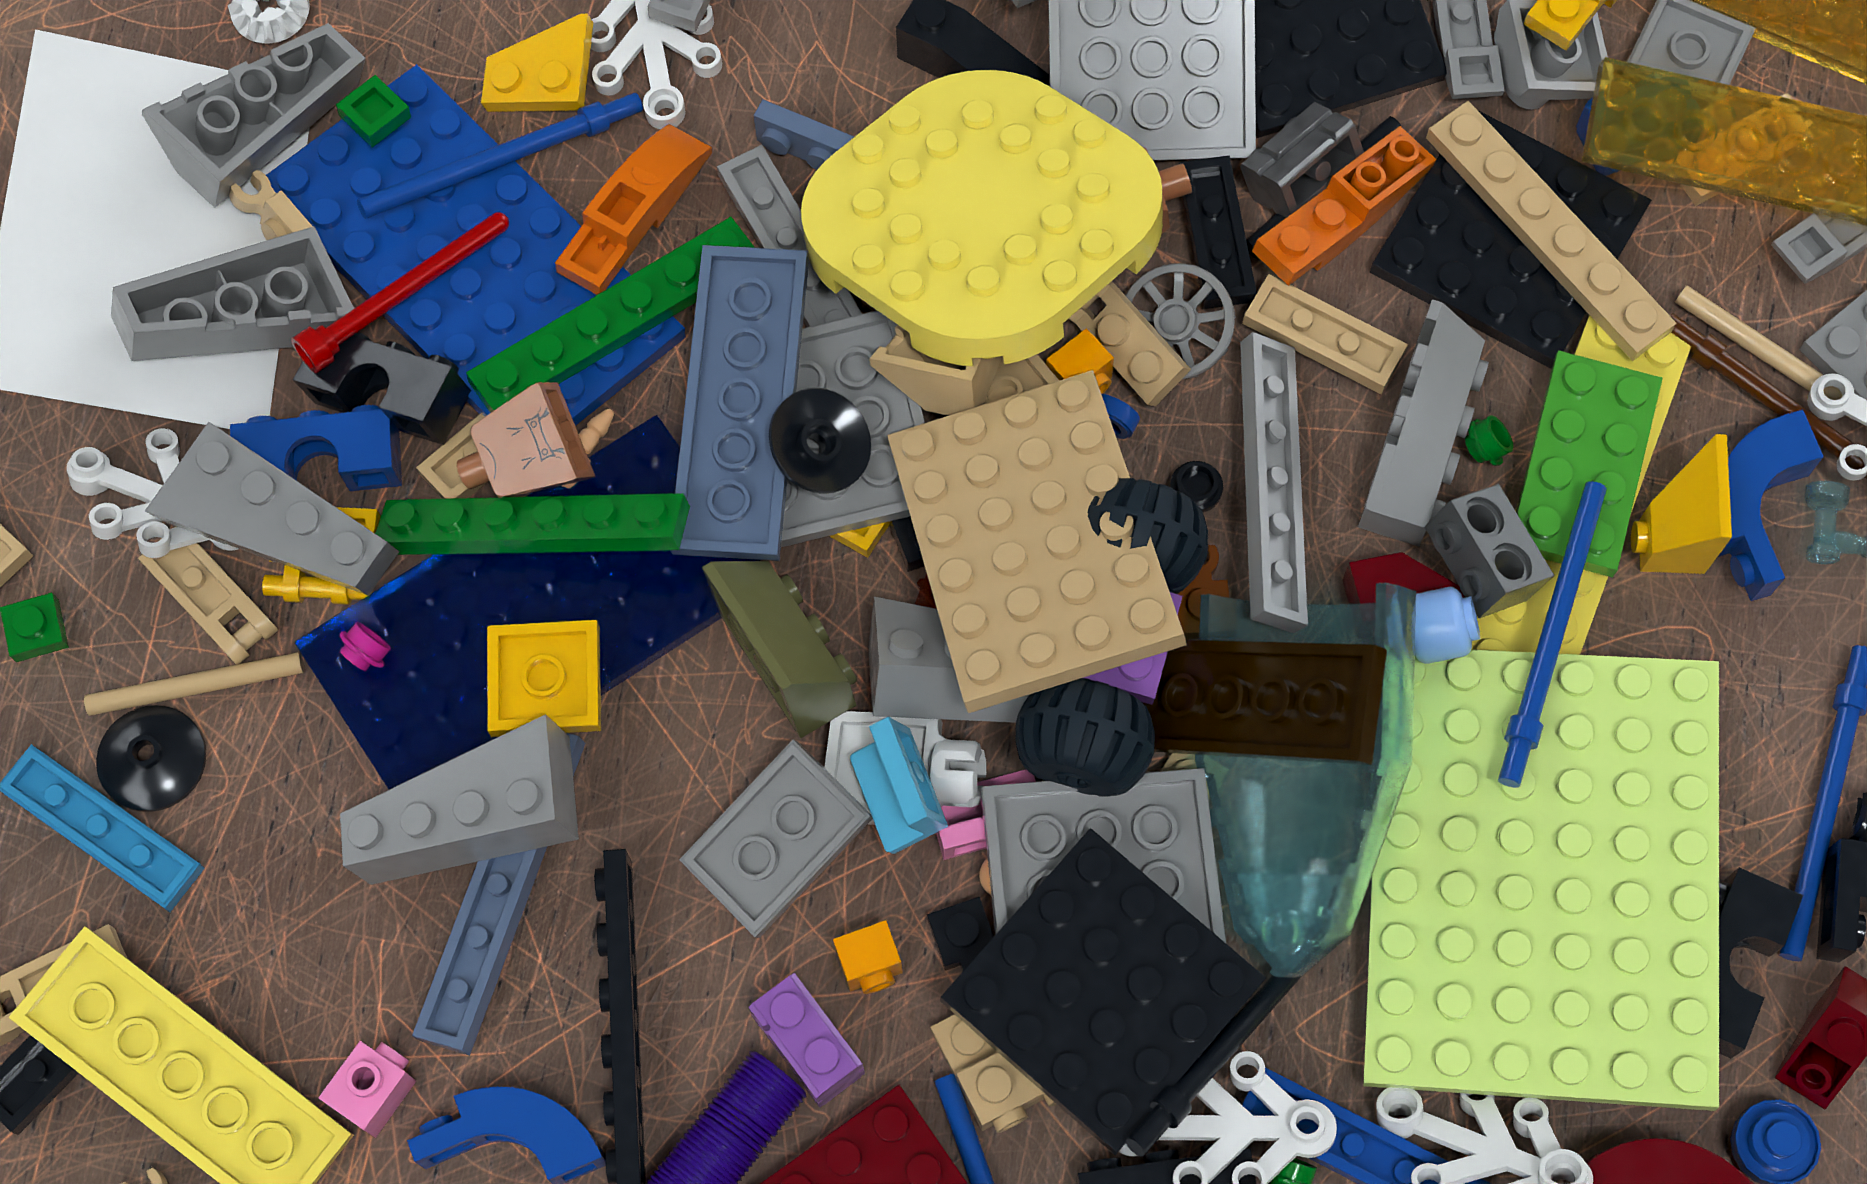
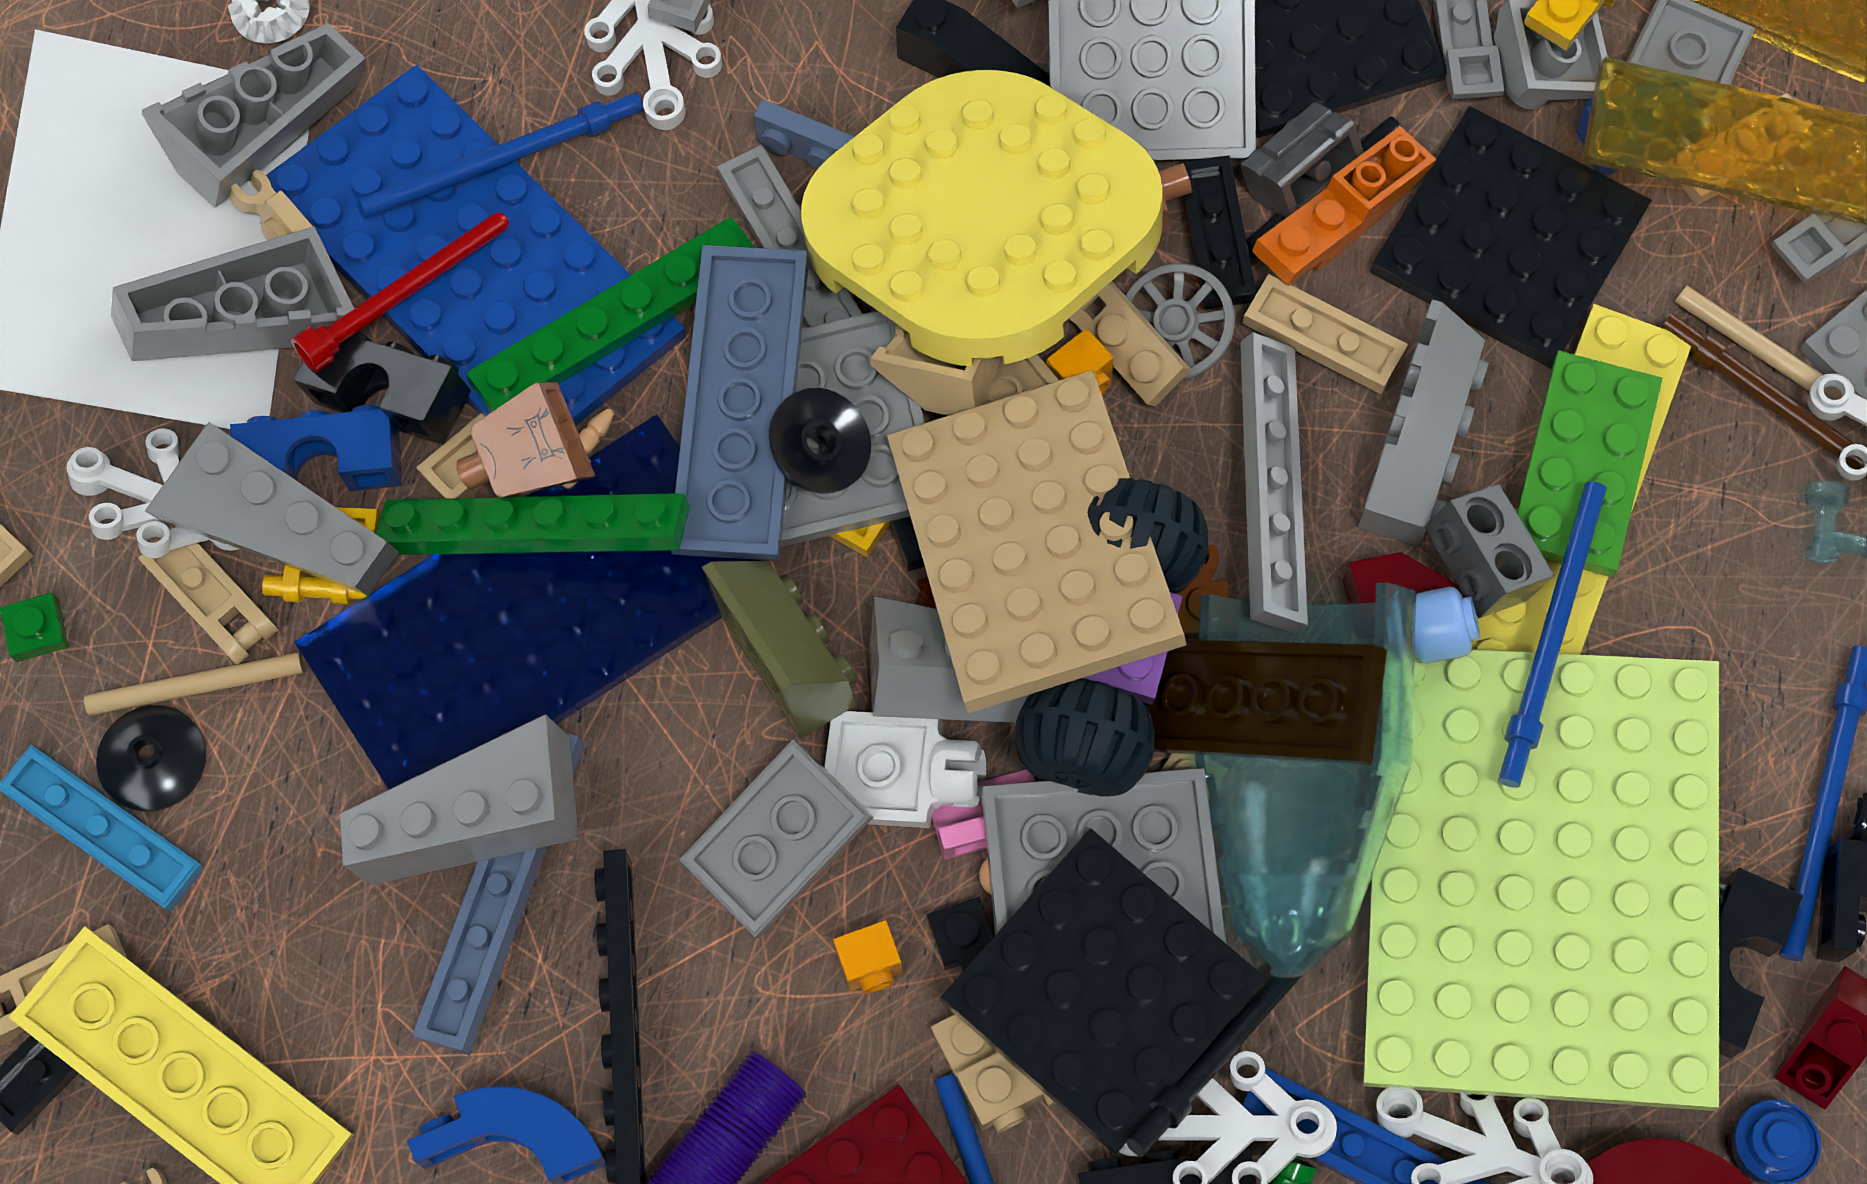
bright pink brick [318,1041,416,1138] -> none
green plate [336,75,411,148] -> none
dark pink plate [340,622,391,671] -> none
yellow wing [481,13,593,112] -> none
yellow plate [487,620,601,737] -> none
orange slope [555,124,712,295] -> none
medium lavender brick [748,973,865,1108] -> none
medium azure panel [850,717,948,854] -> none
blue tile [1101,394,1140,439] -> none
black plate [1170,461,1223,512] -> none
tan plate [1426,101,1676,361] -> none
green plate [1465,415,1514,466] -> none
yellow slope [1631,434,1732,574] -> none
blue arch [1718,409,1824,601] -> none

